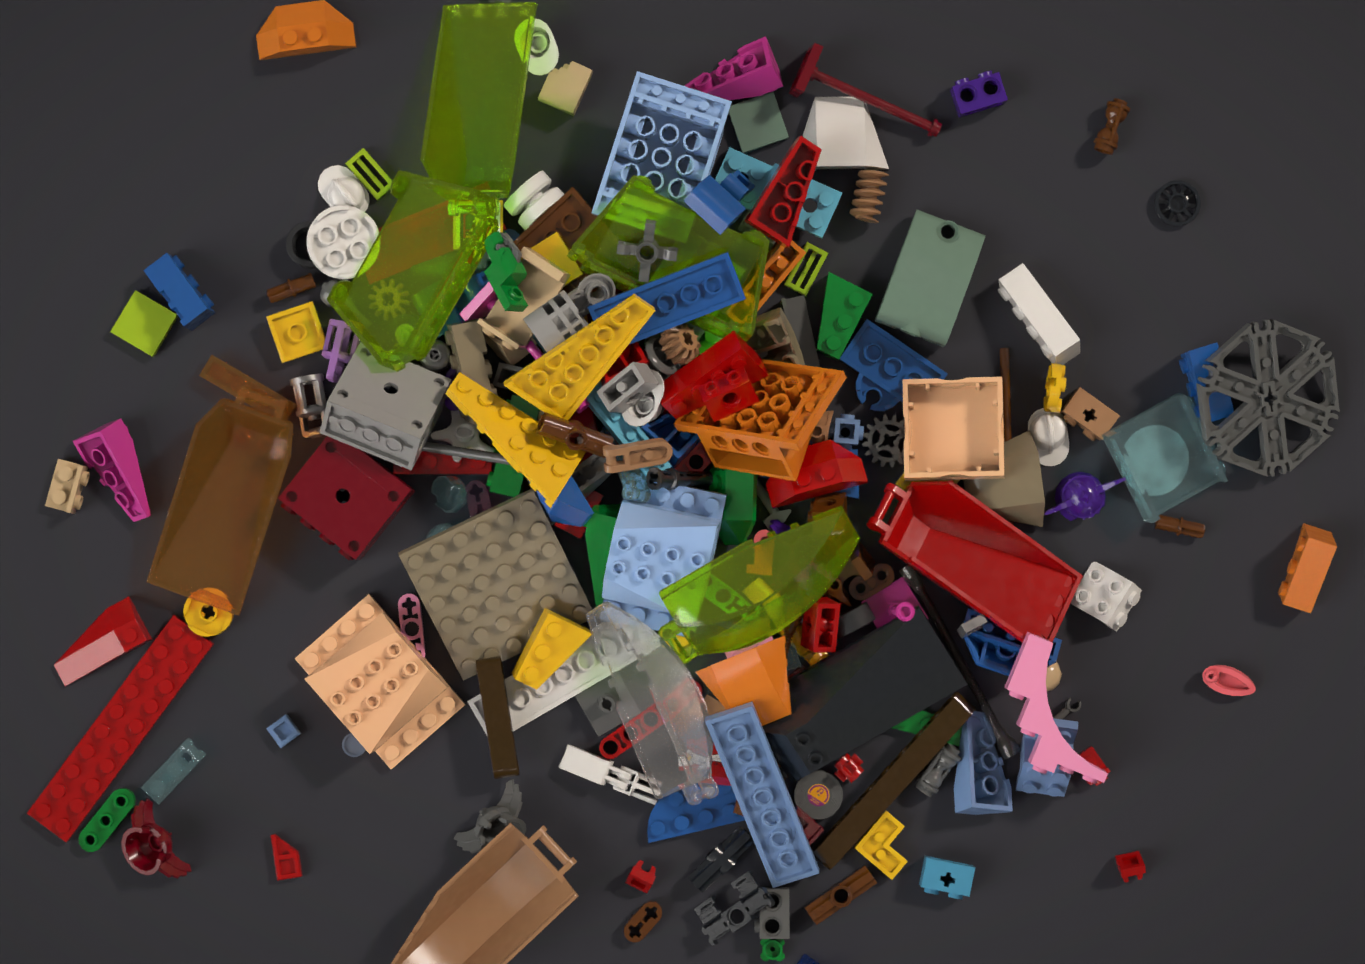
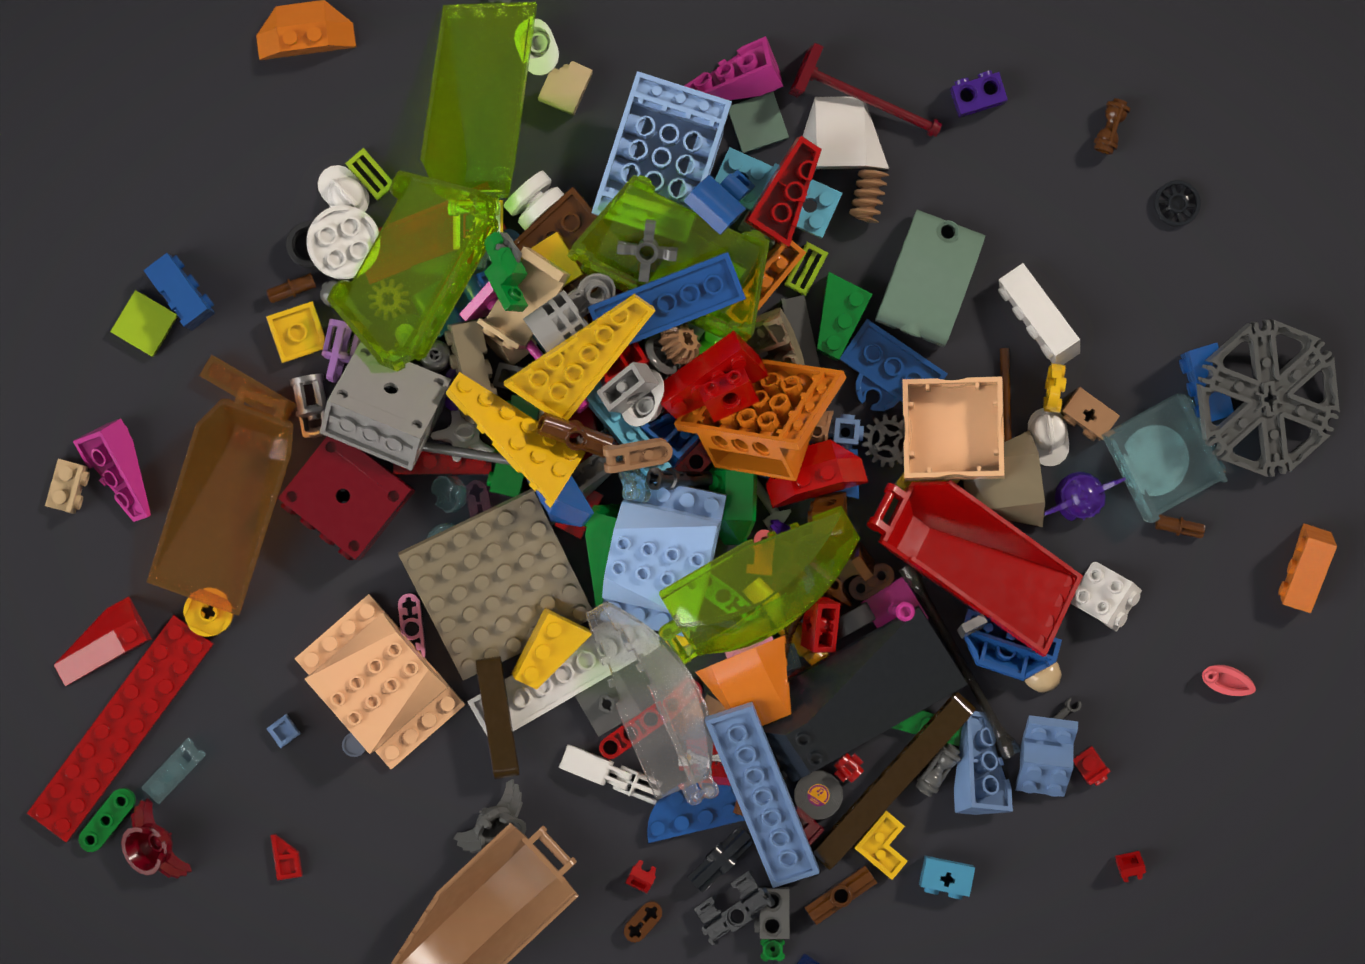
bright pink arch [1005,632,1108,784] -> none

